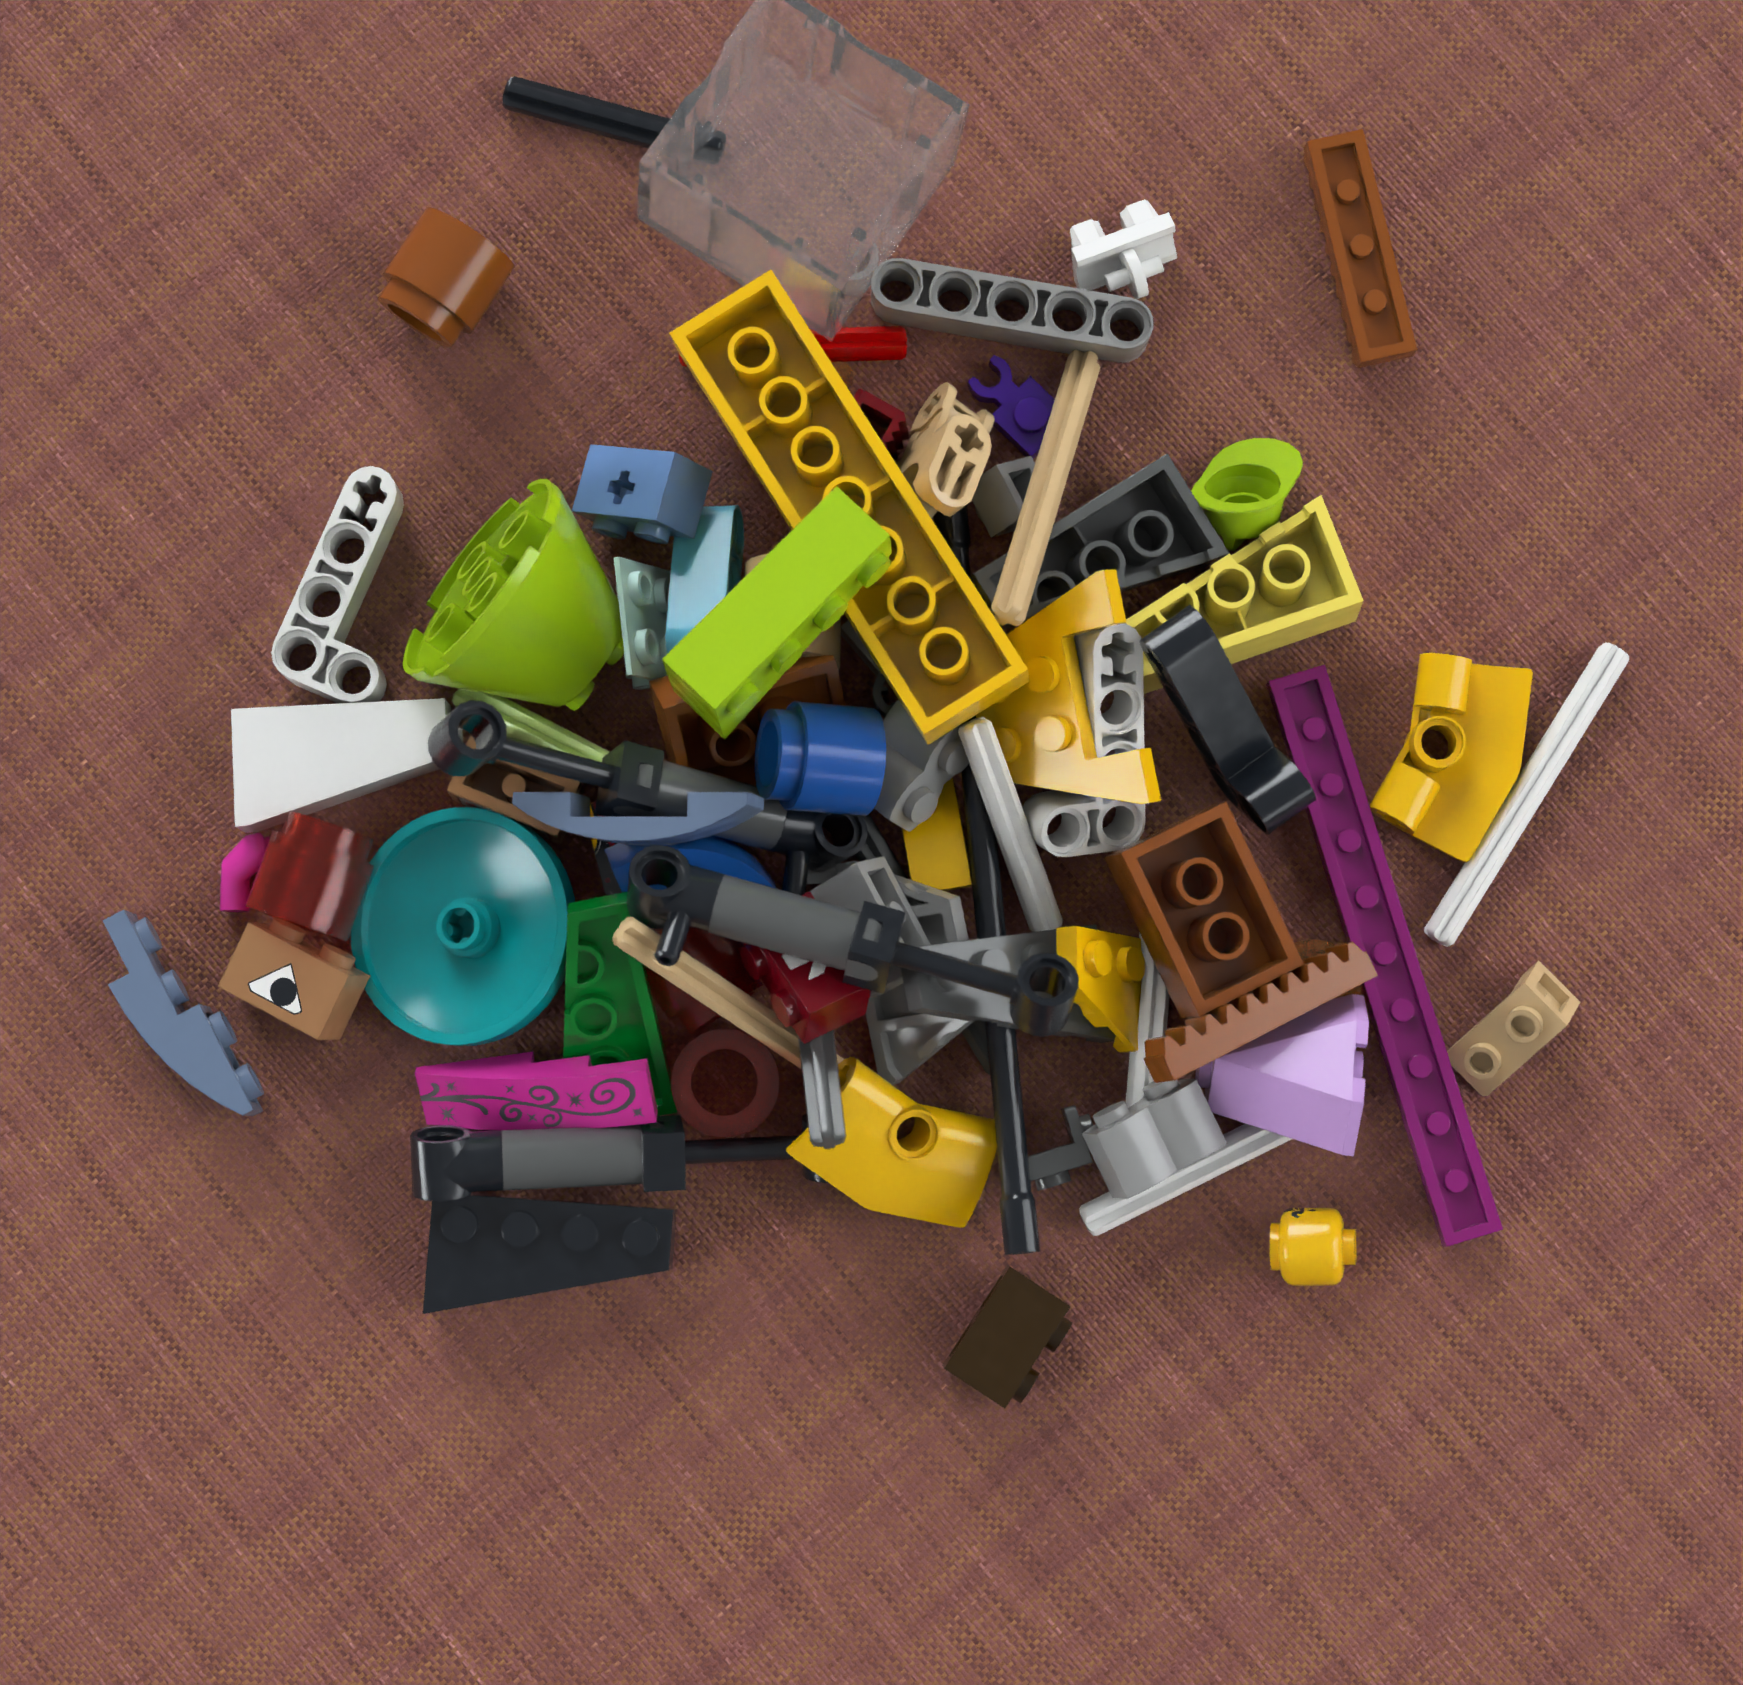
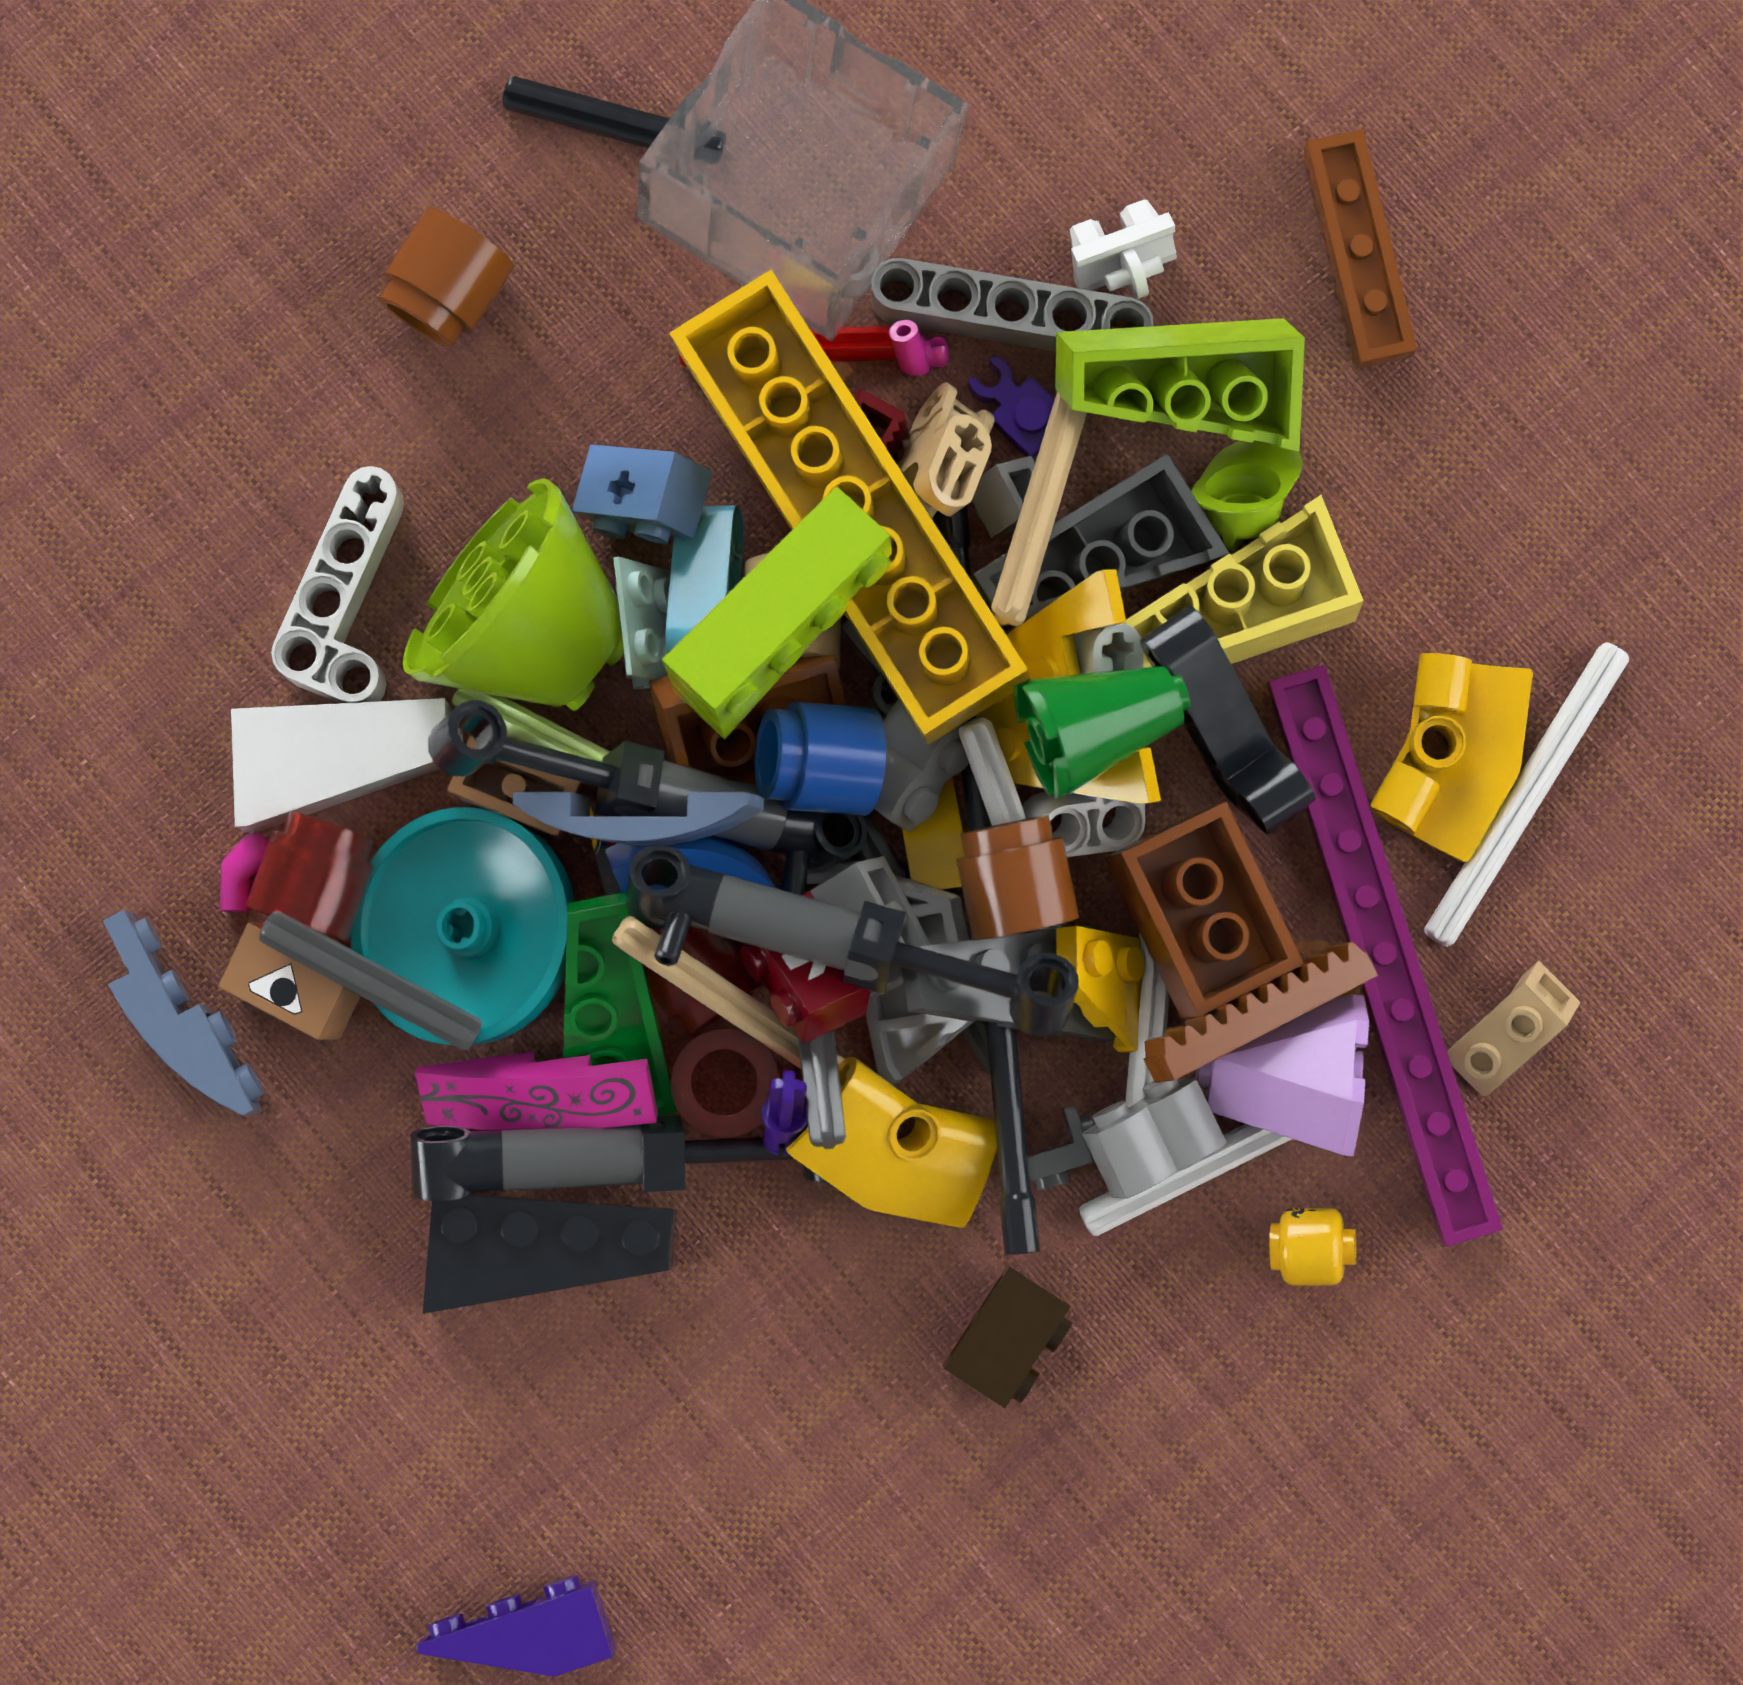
none -> dark grey axle [259,911,482,1050]
none -> dark purple slope [416,1575,616,1677]
none -> dark purple axle [761,1070,808,1156]
none -> dark pink arm [889,320,950,376]
none -> dark orange piece [956,815,1079,940]
none -> green cone [1013,666,1191,799]
none -> lime wedge [1055,318,1305,451]

